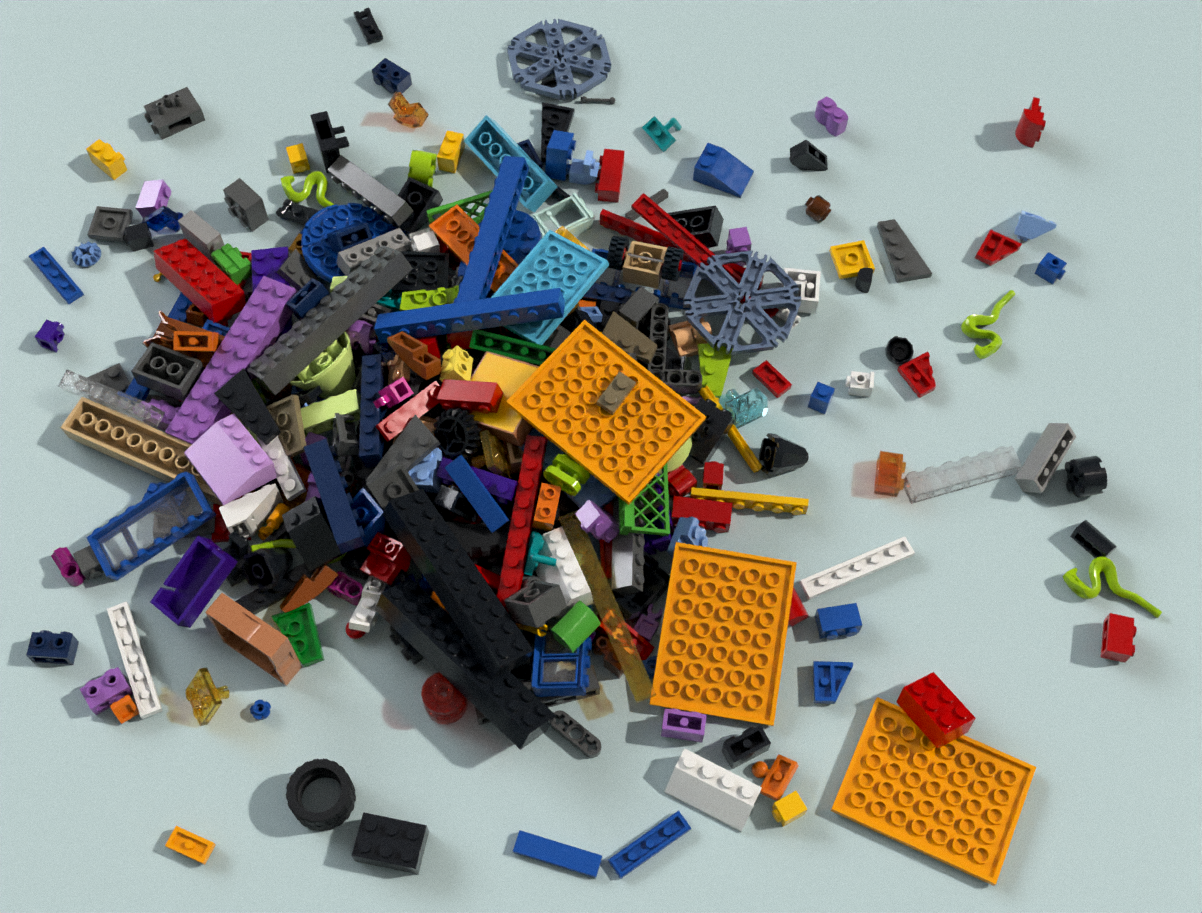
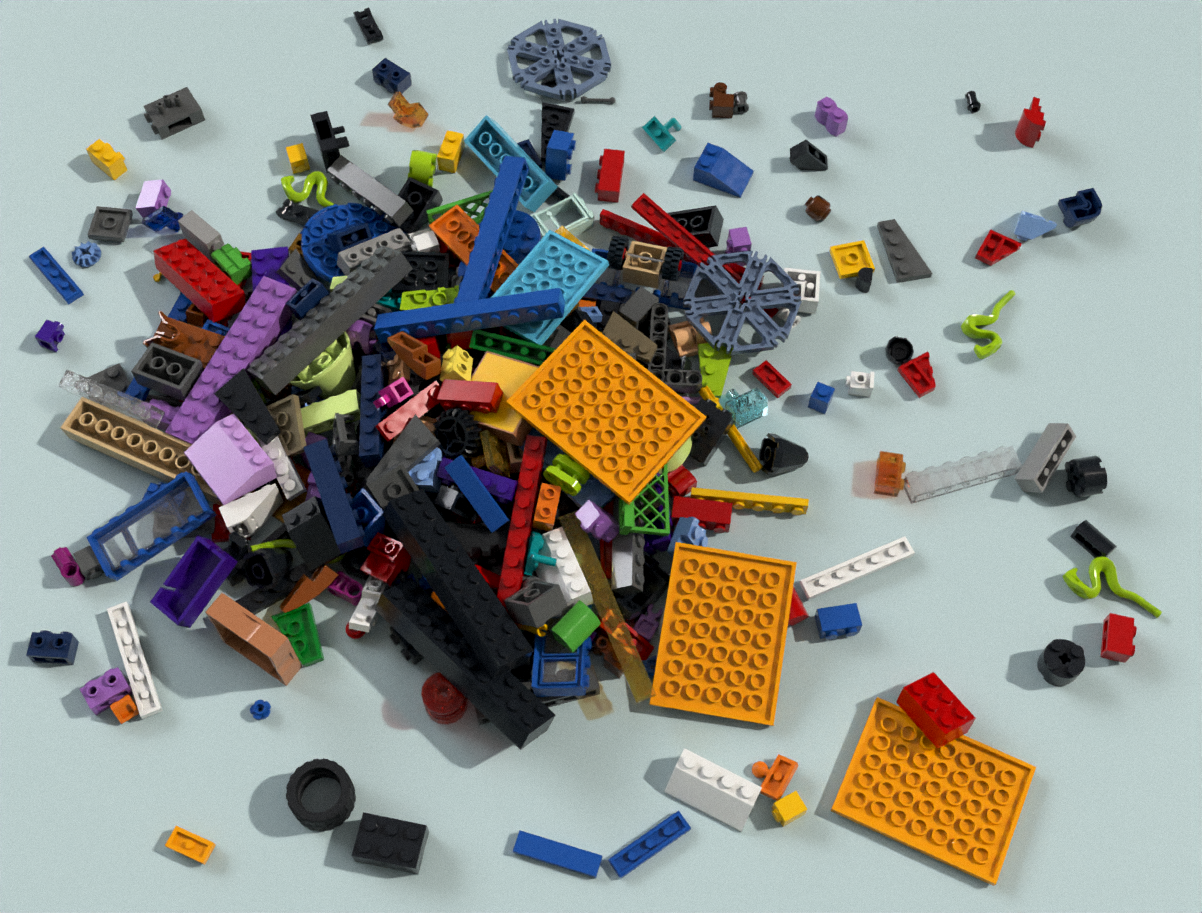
black brick [124,222,154,252] -> none
orange brick [173,331,218,352] -> none
clear yellow plate [185,667,229,726] -> none
dark grey brick [223,178,269,232] -> none
light orange plant [258,503,289,540] -> none
dark grey beam [551,710,601,758] -> none
light blue brick [569,150,600,185] -> none
dark tan plate [596,372,636,415] -> none
dark grey axle [625,189,669,221] -> none
medium lavender brick [661,708,707,743] -> none
red brick [702,461,724,490] -> none
black brick [722,725,771,769] -> none
blue wing [813,661,853,704] -> none
blue brick [1034,252,1067,285] -> none
none -> reddish brown brick [709,82,734,118]
none -> dark grey bush [734,91,749,114]
none -> black pin [965,91,981,113]
none -> black brick [1037,639,1085,686]
none -> dark blue brick [1058,188,1102,228]

